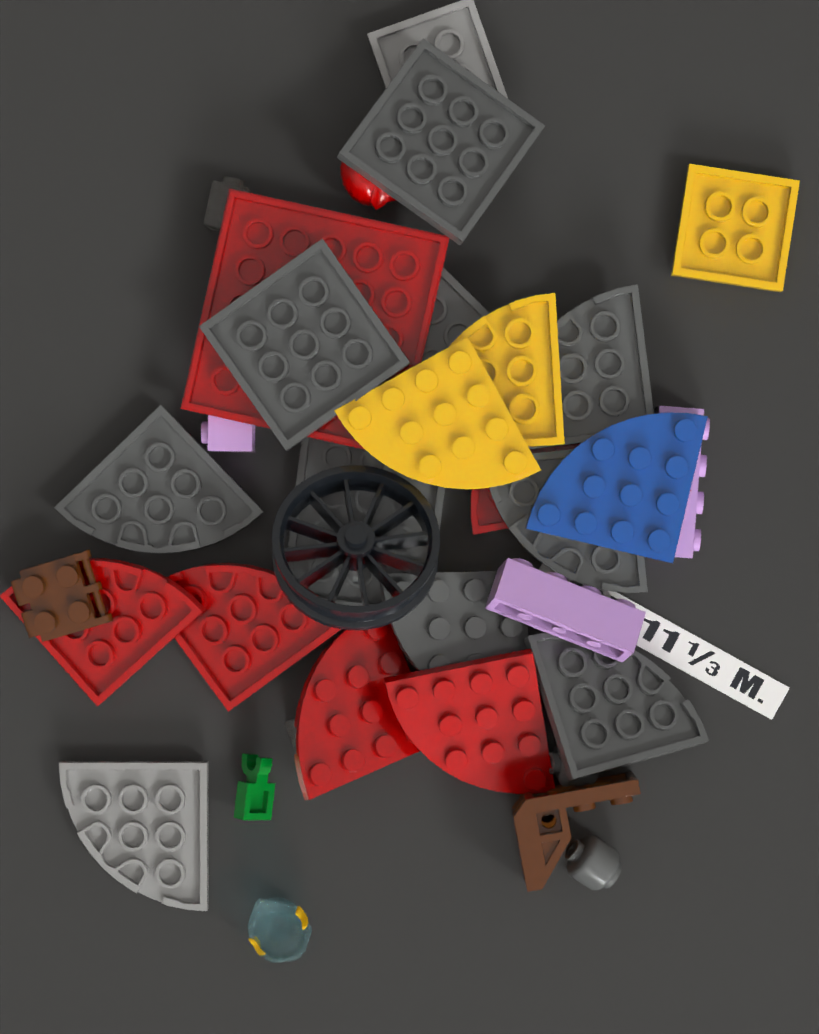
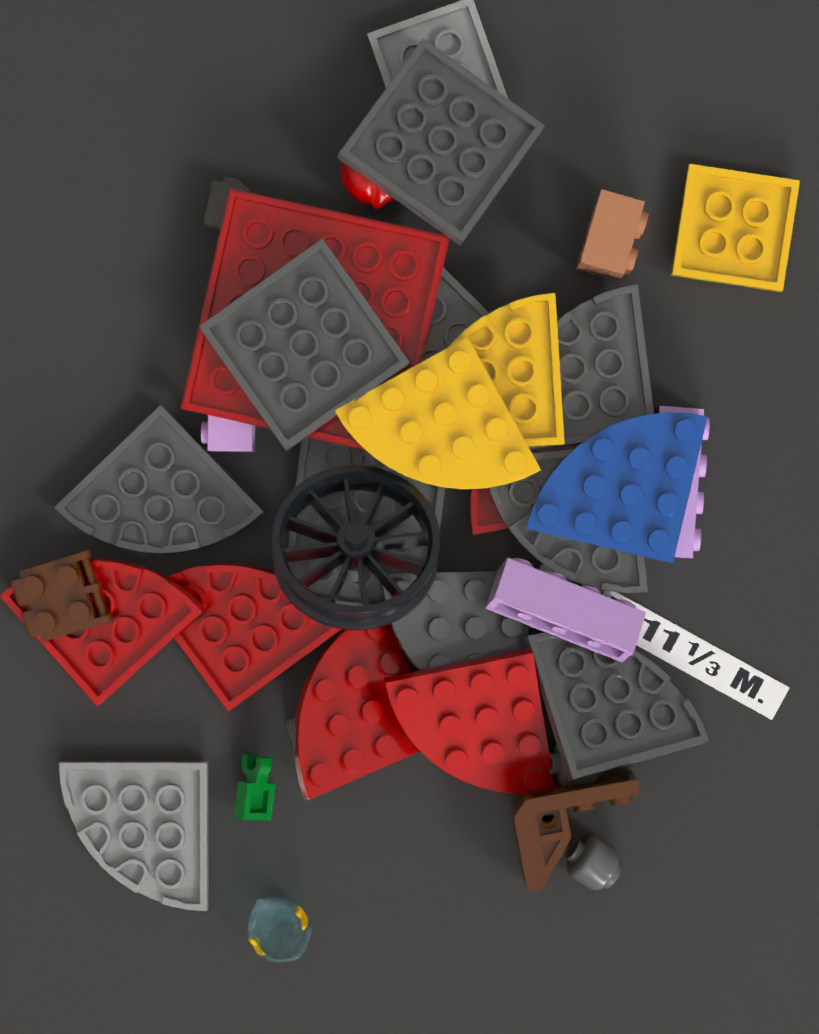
none -> nougat brick [576,189,649,282]

